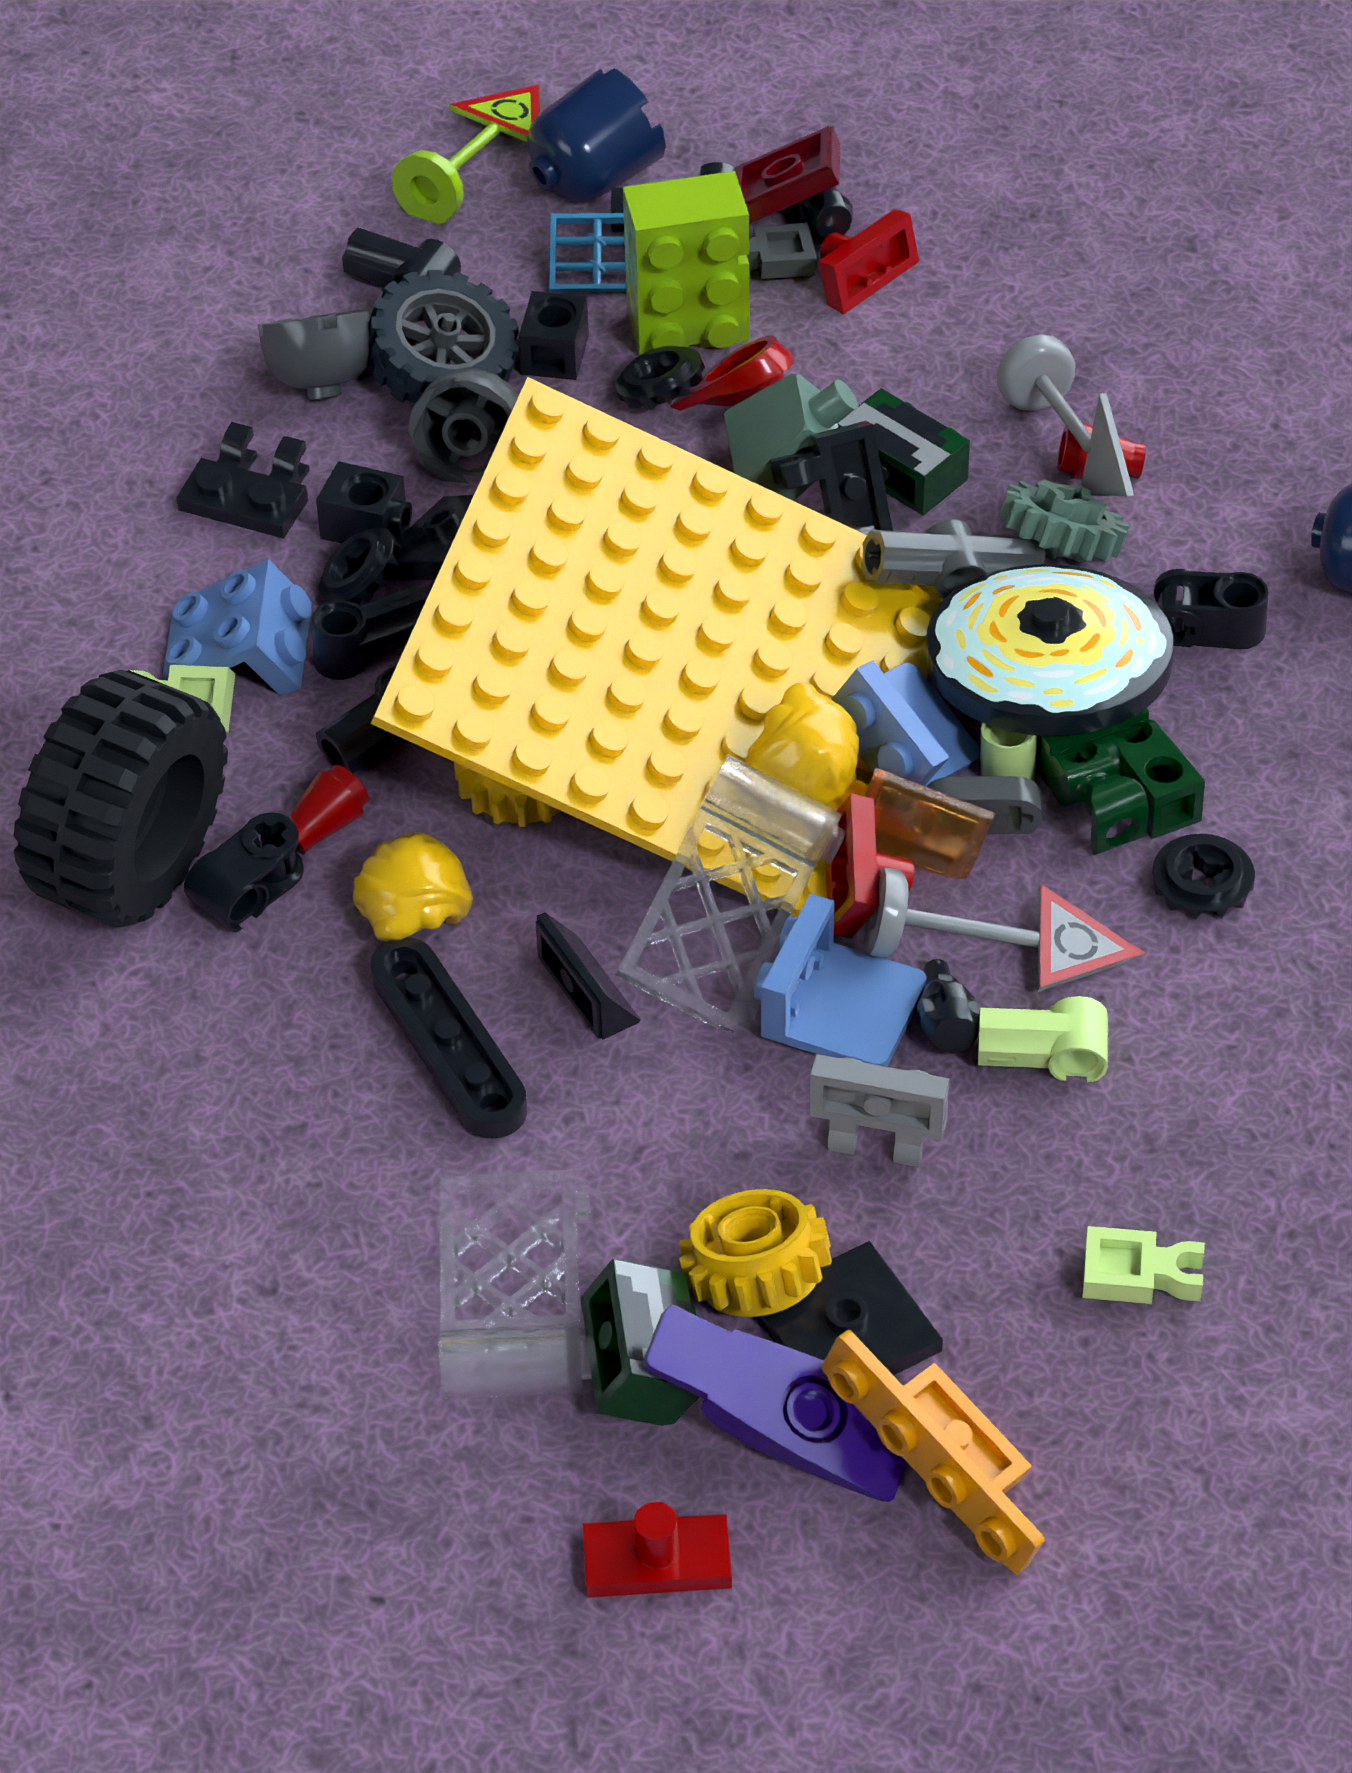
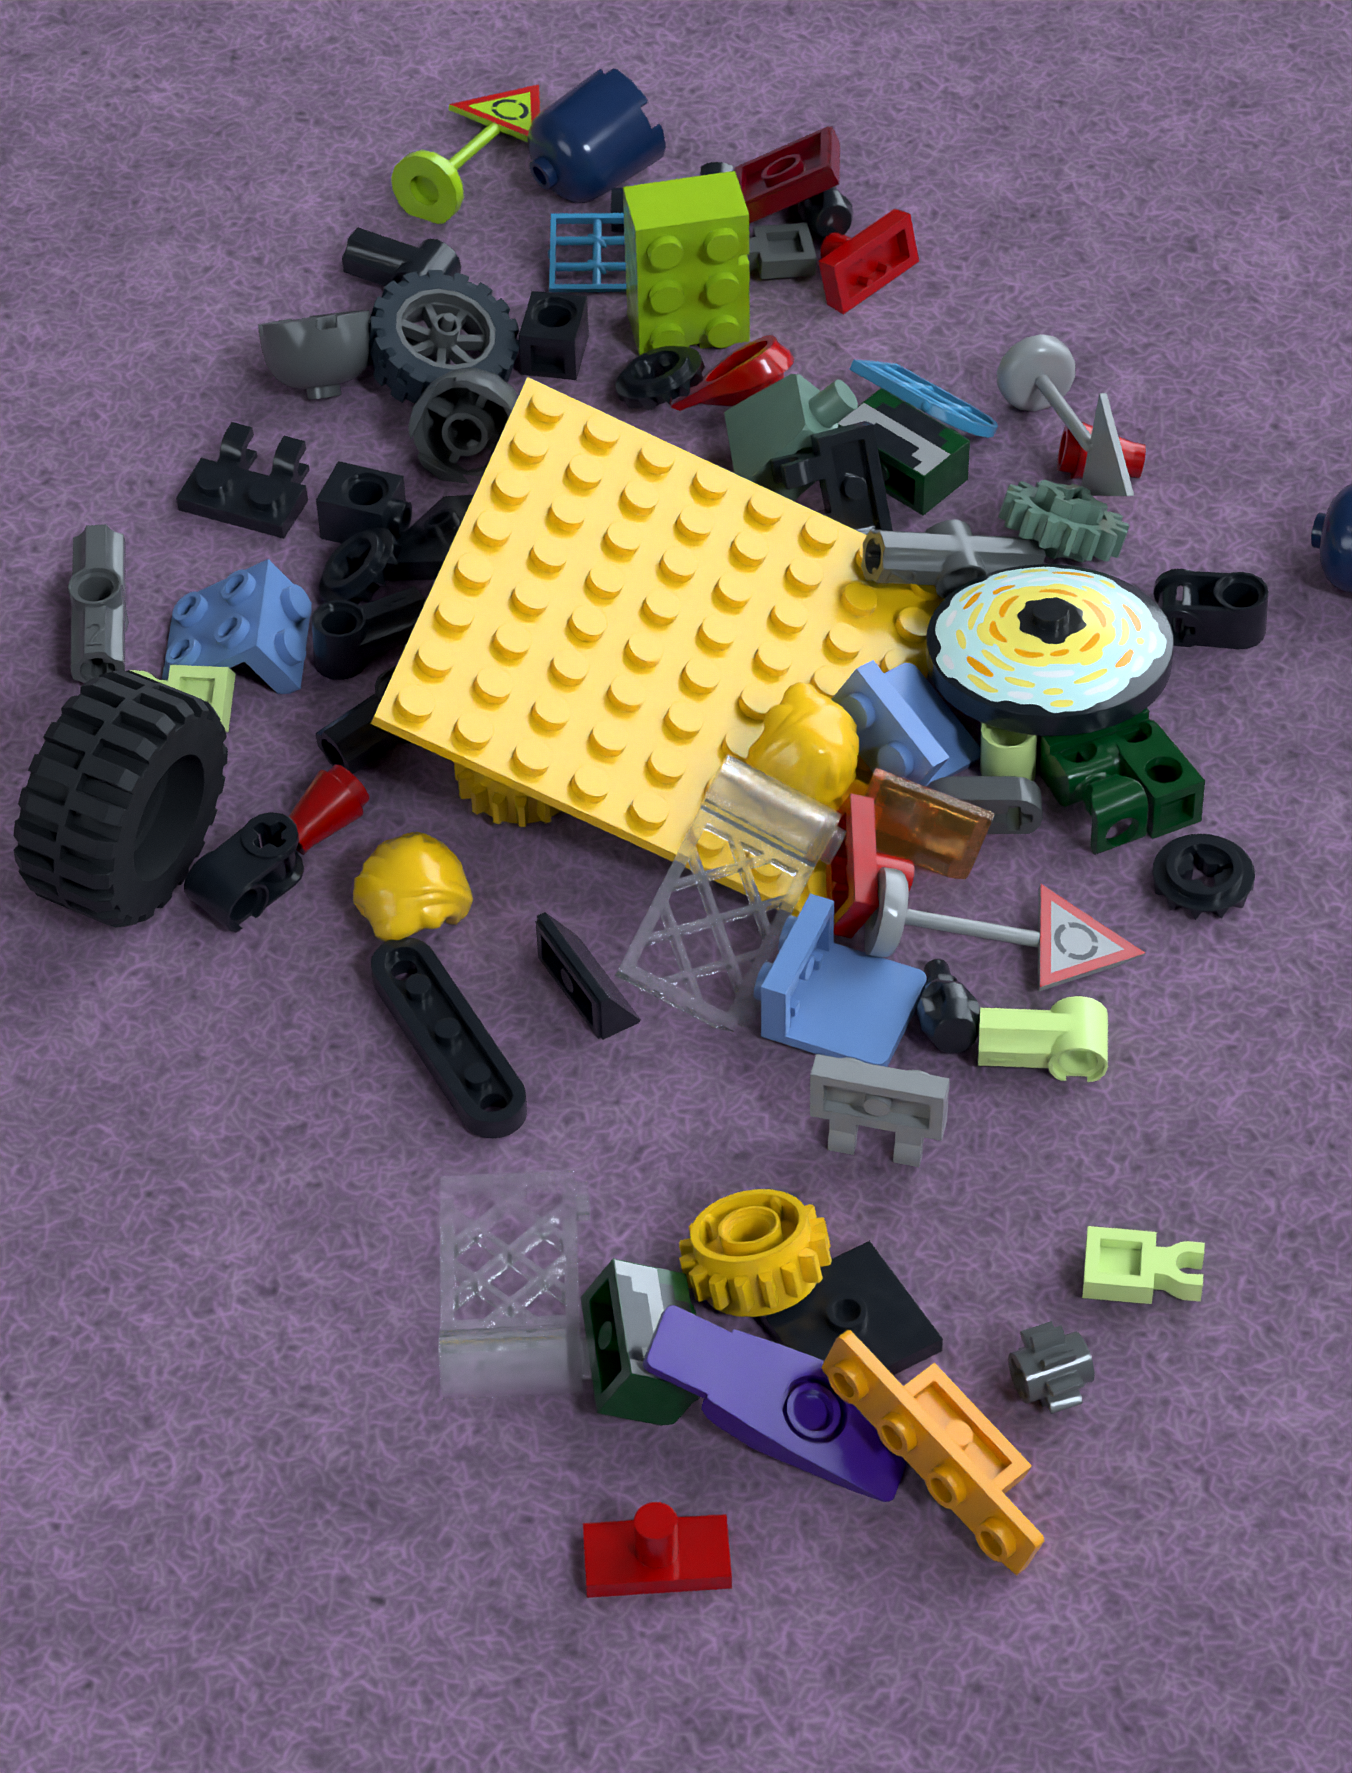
none -> dark grey piece [68,524,129,683]
none -> dark azure window [849,359,998,438]
none -> dark grey gear [1008,1321,1095,1414]

